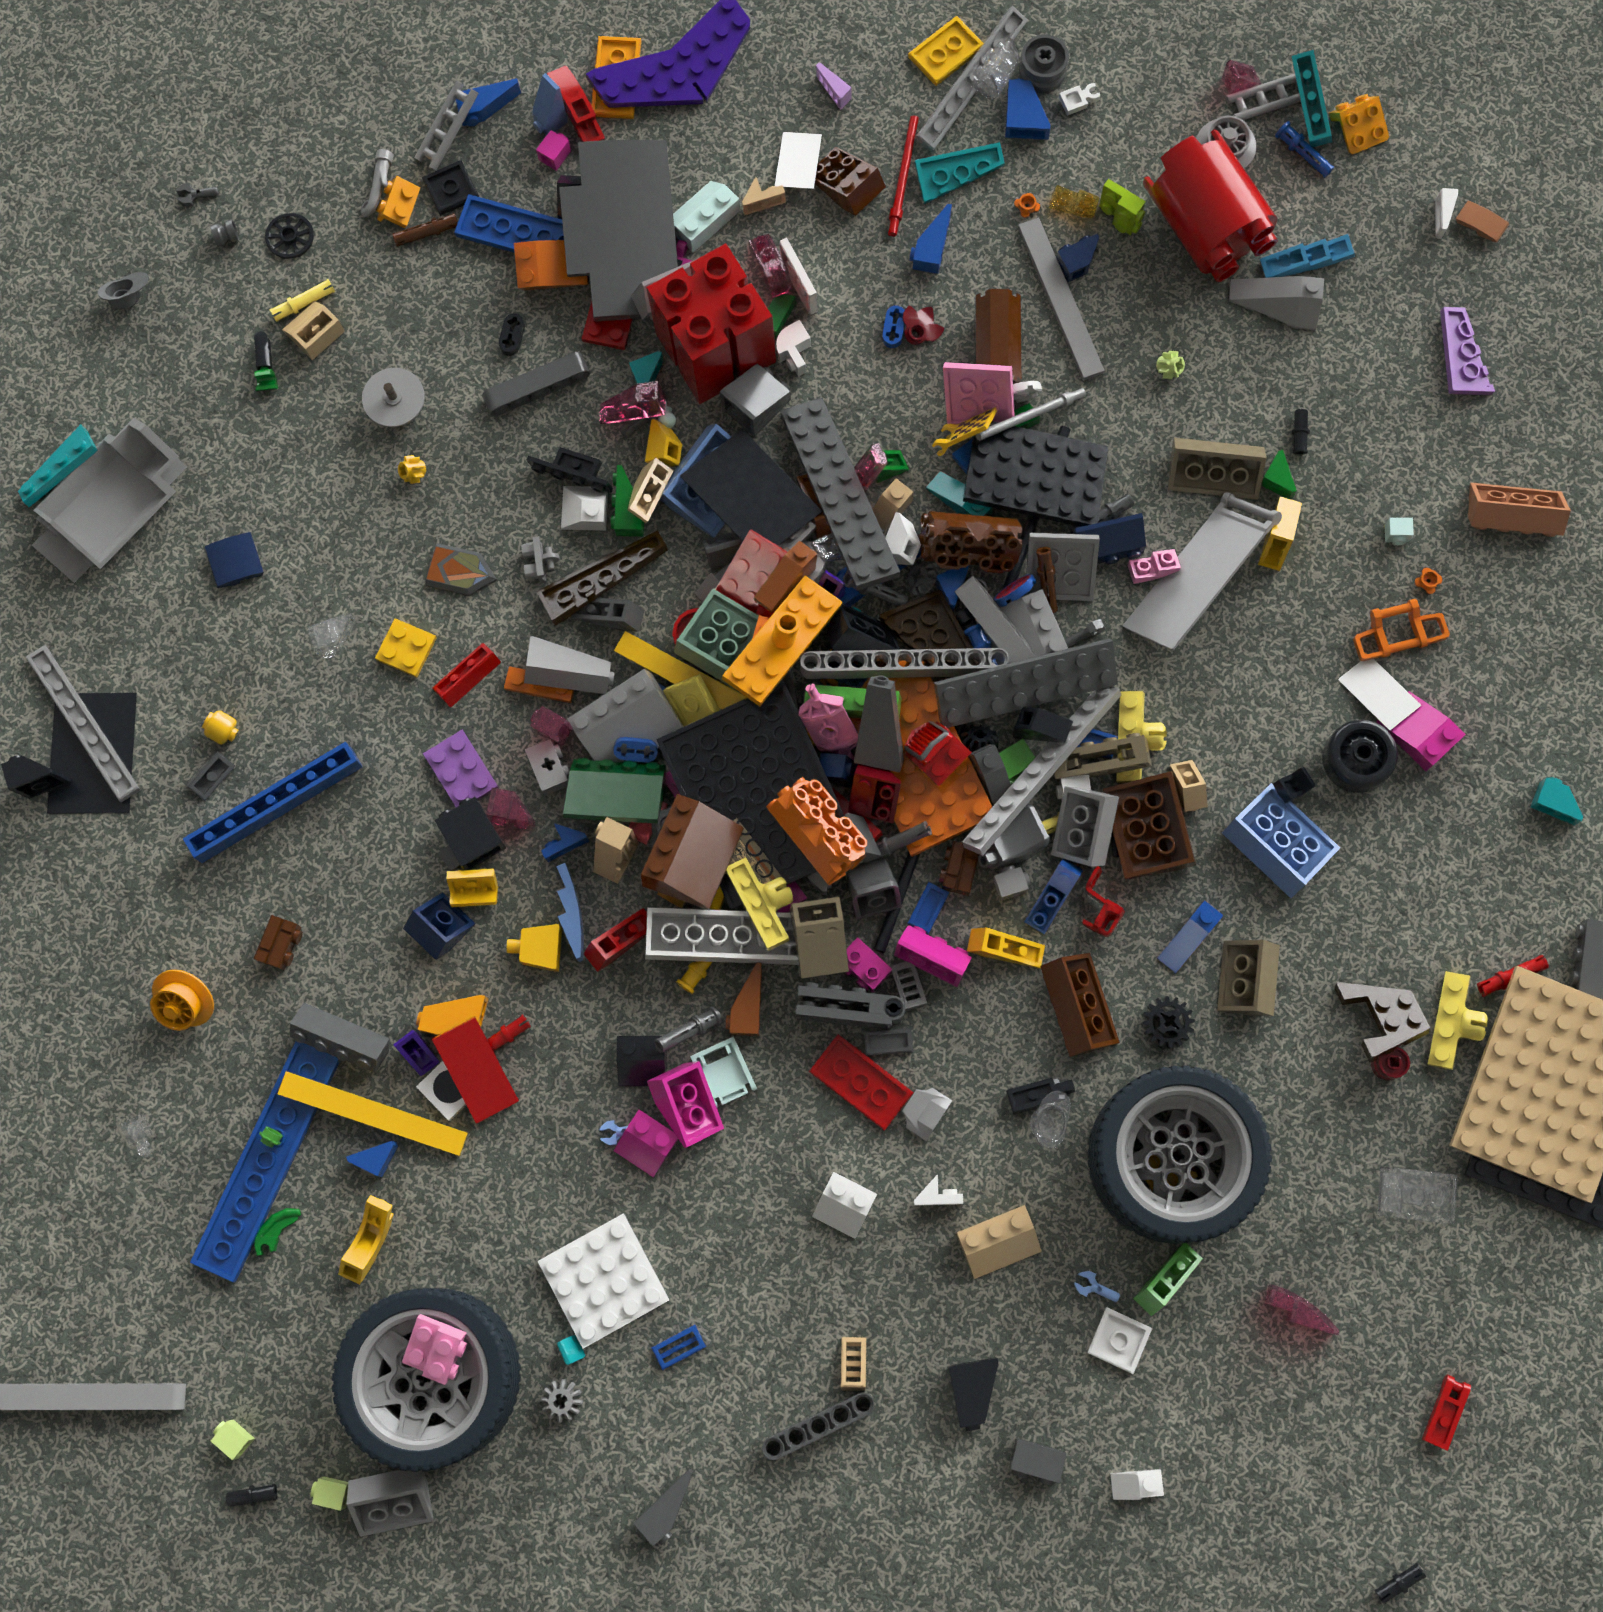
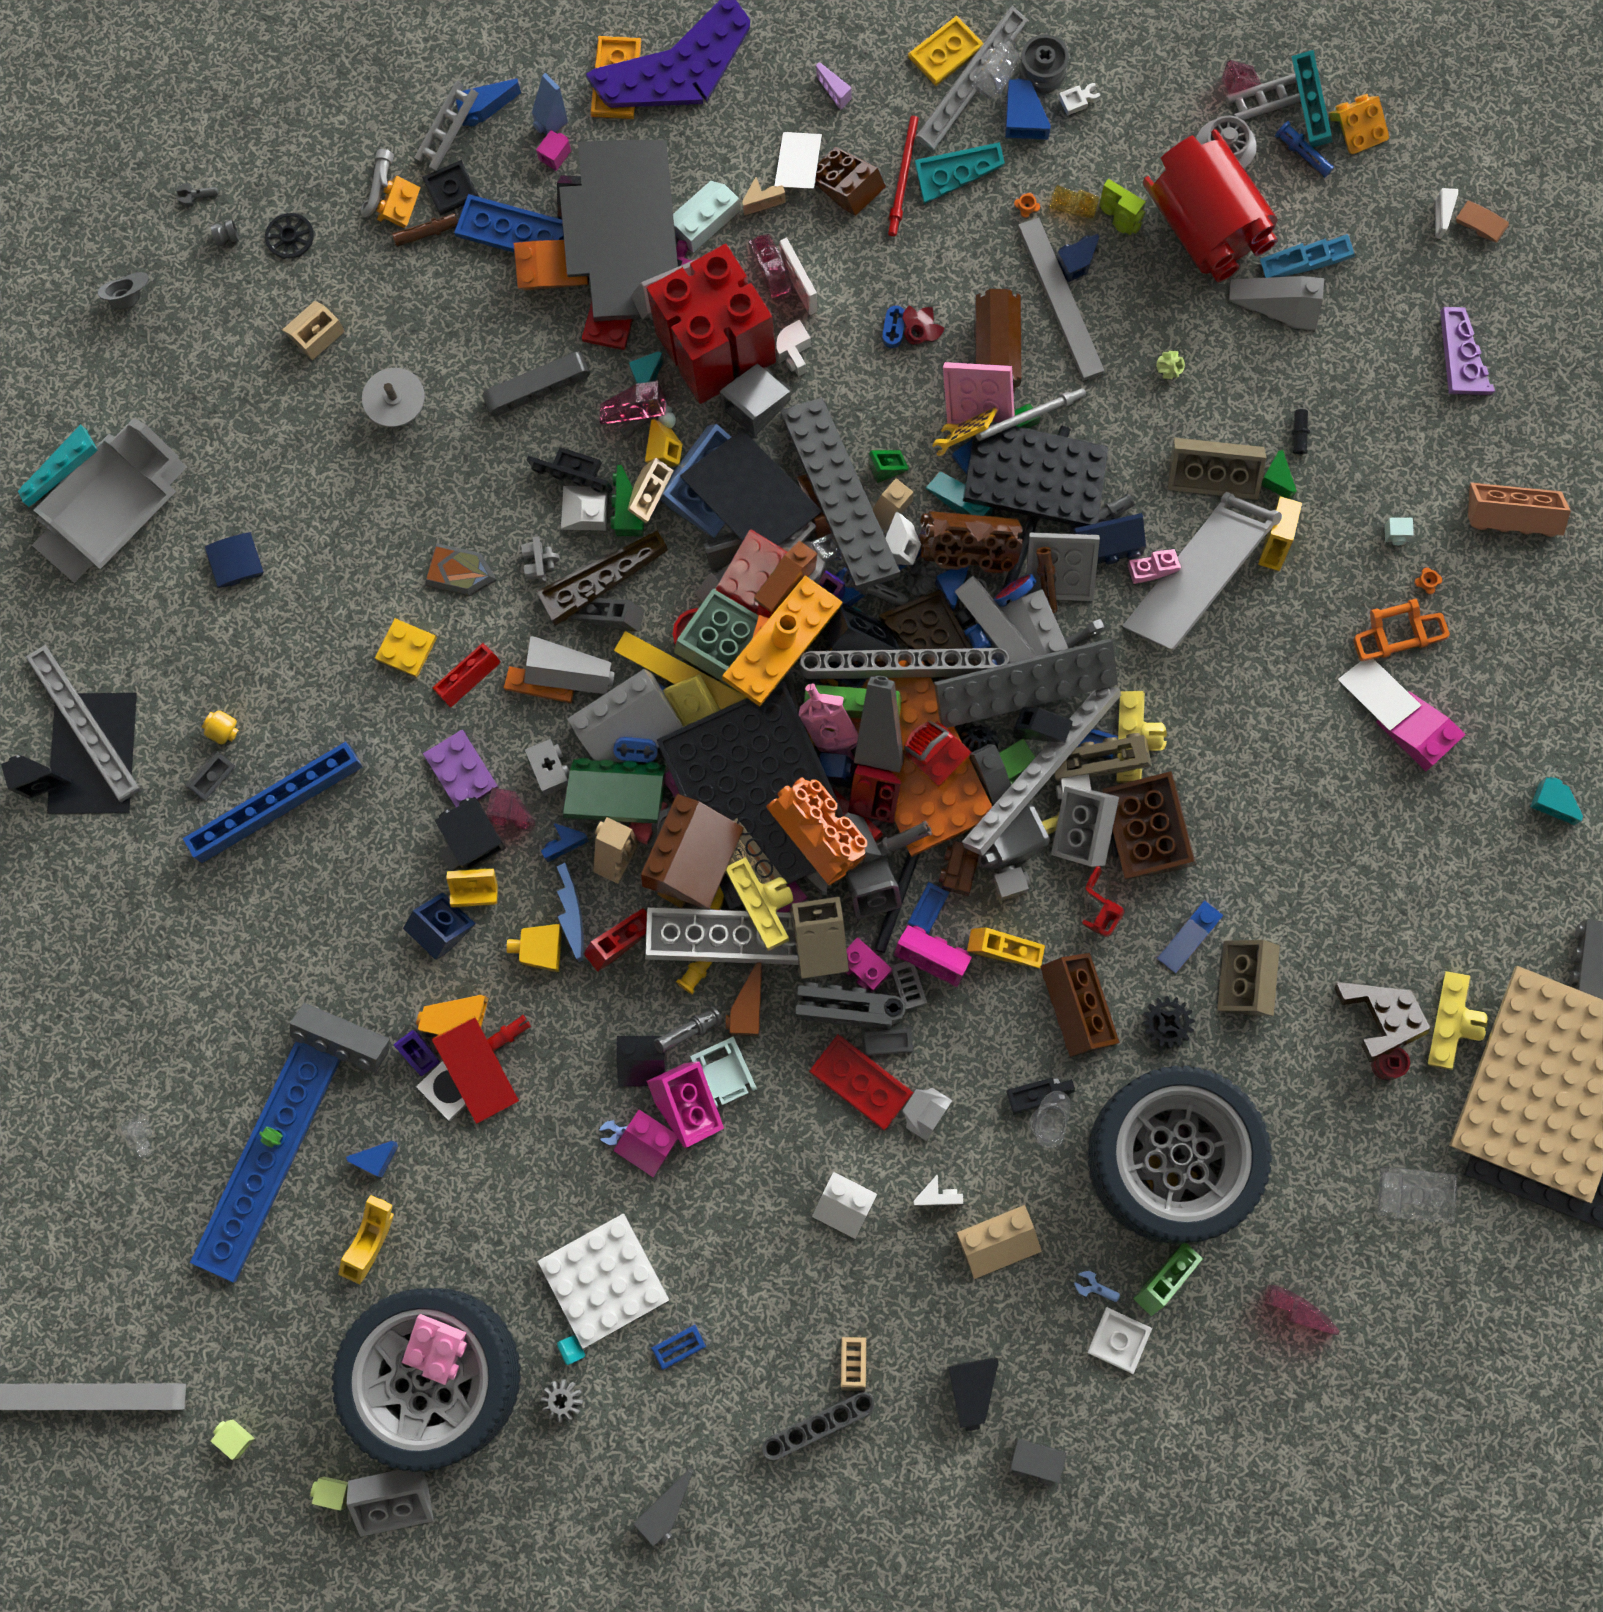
light orange piece [150,970,214,1031] -> none
black axle [226,1484,278,1507] -> none
reddish brown brick [253,915,303,971] -> none
piece [254,331,278,392] -> none
green piece [254,1208,301,1256] -> none
light yellow pin [269,279,335,322] -> none
yellow tile [277,1071,468,1156] -> none
clear slope [307,612,357,658] -> none
yellow gear [398,455,426,484] -> none
black beam [499,313,525,356] -> none
clear pink piece [530,706,573,746] -> none
red slope [547,66,605,142] -> none
green slope [768,293,796,339] -> none
clear pink plate [854,443,888,492] -> none
blue slope [909,204,952,274] -> none
white tile [1013,381,1043,403] -> none
blue slope [1024,859,1083,934] -> none
white slope [1110,1469,1164,1500] -> none
tan slope [1170,760,1208,812] -> none
medium blue slope [1222,783,1340,898] -> none
black bracket [1273,767,1316,804] -> none
black wheel [1322,720,1398,793] -> none
black pin [1374,1562,1426,1604] -> none
red plate [1422,1374,1471,1451] -> none
red pin [1477,955,1549,997] -> none

